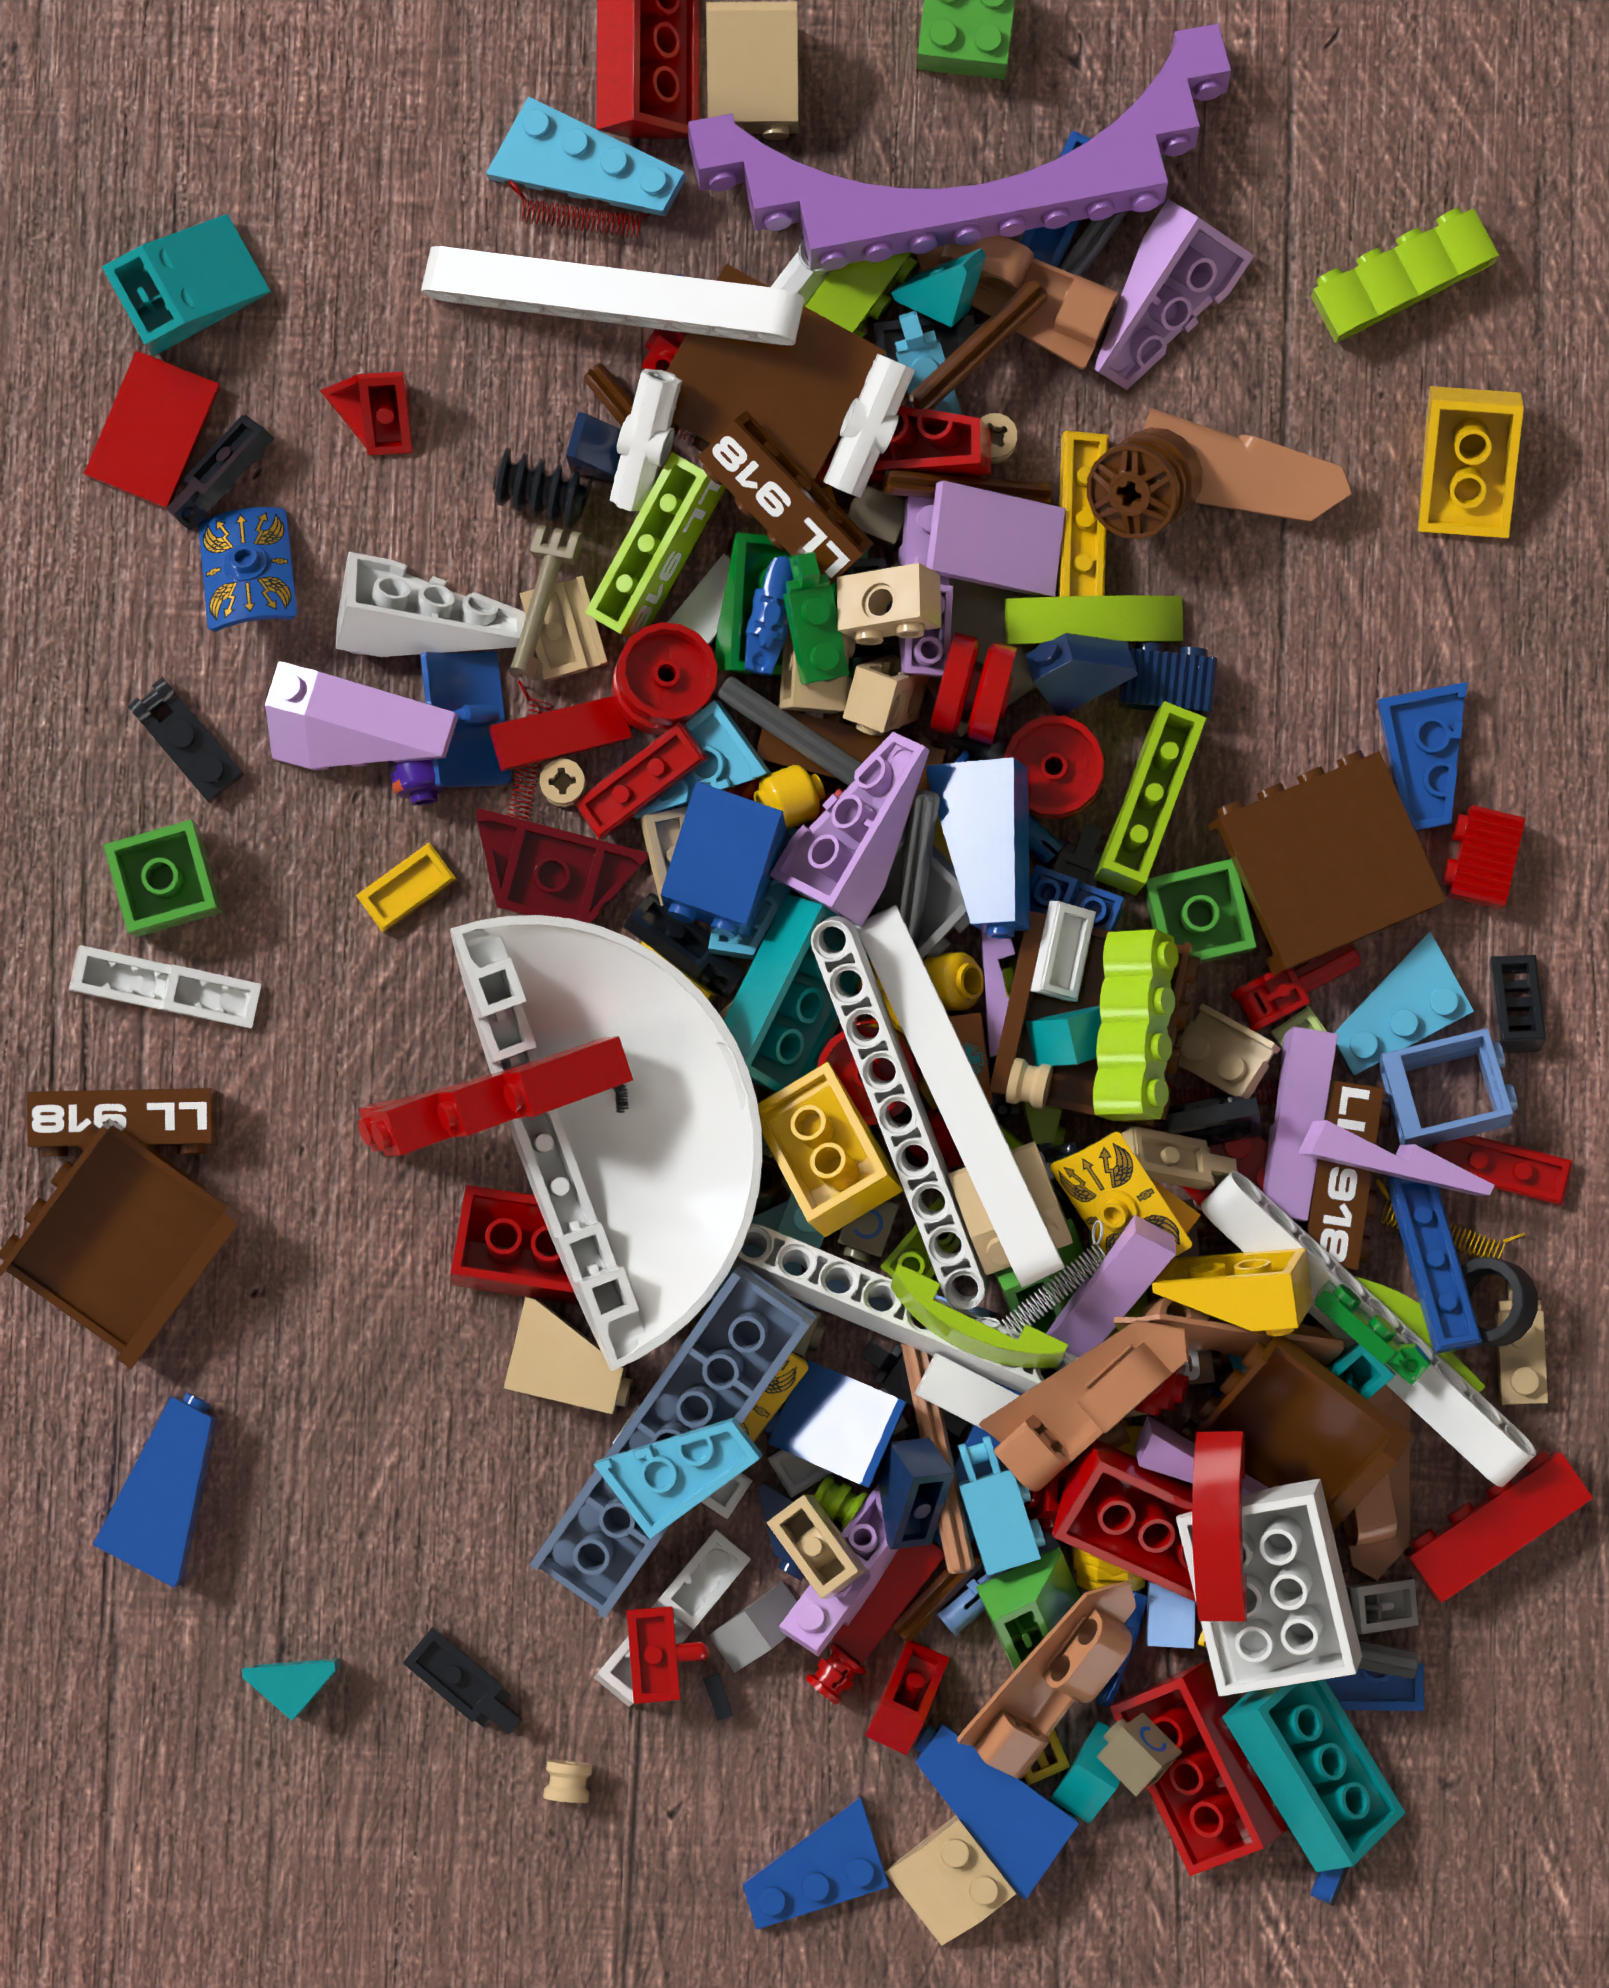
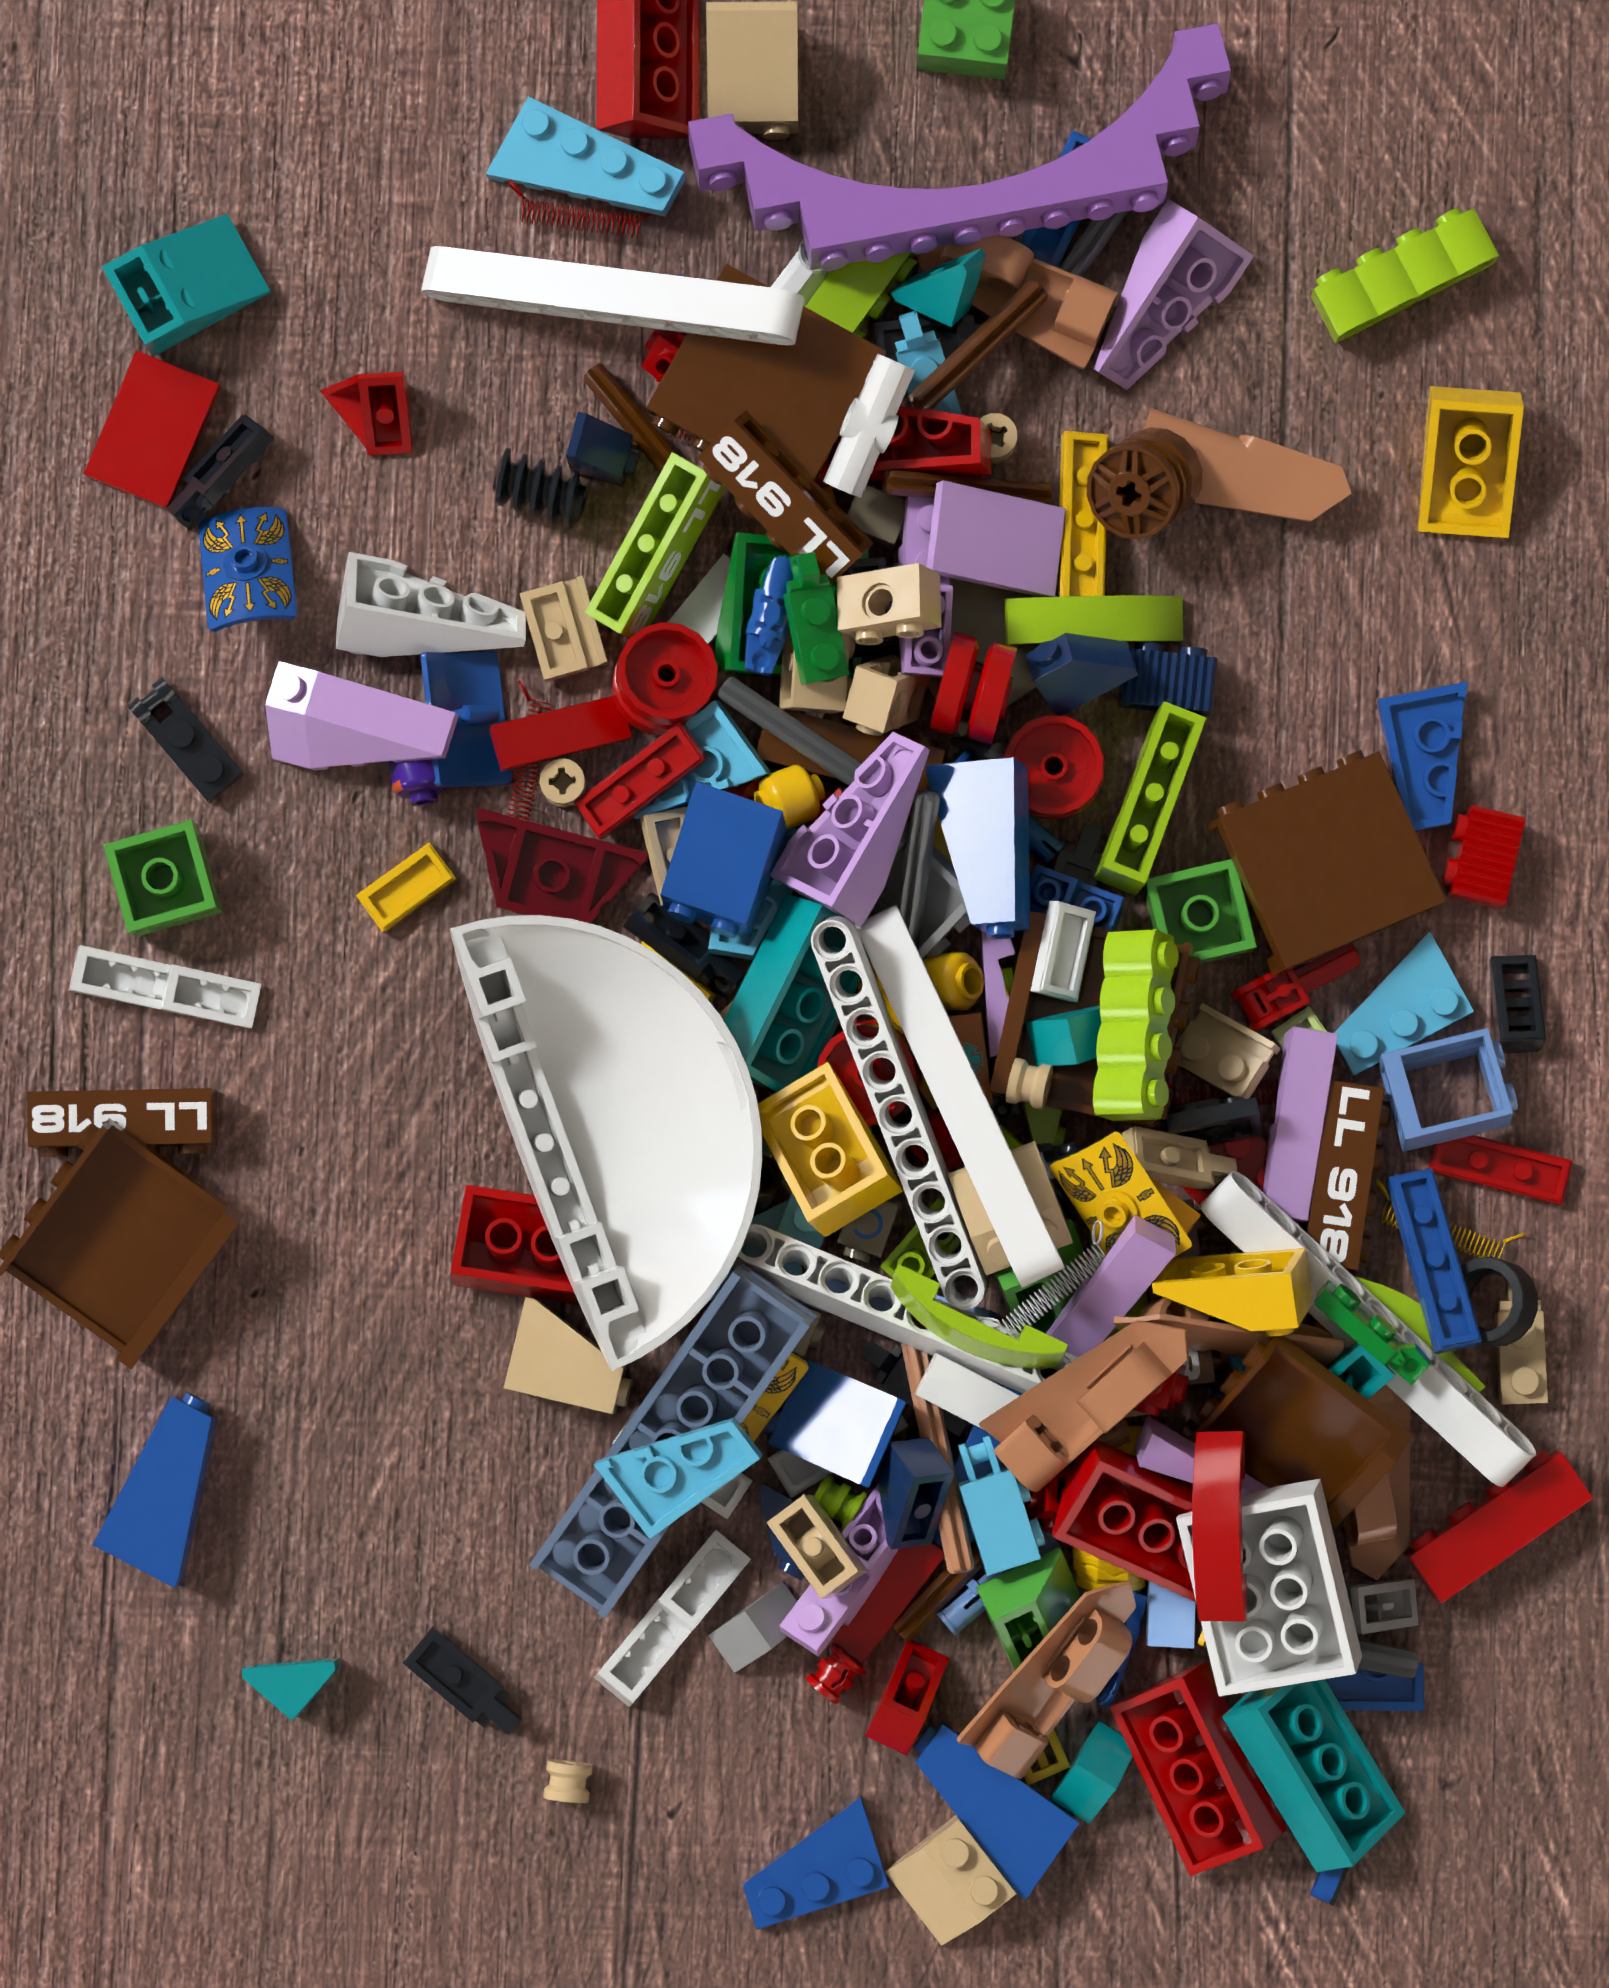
red arch [358,1036,633,1156] -> none
dark tan hinge [509,525,584,681] -> none
white piece [610,369,682,511] -> none
black leg [612,1084,629,1113] -> none
red plate [626,1606,710,1704] -> none
black piece [703,1673,733,1721] -> none
dark tan brick [1097,1713,1183,1797] -> none
lavender slope [1298,1120,1495,1196] -> none

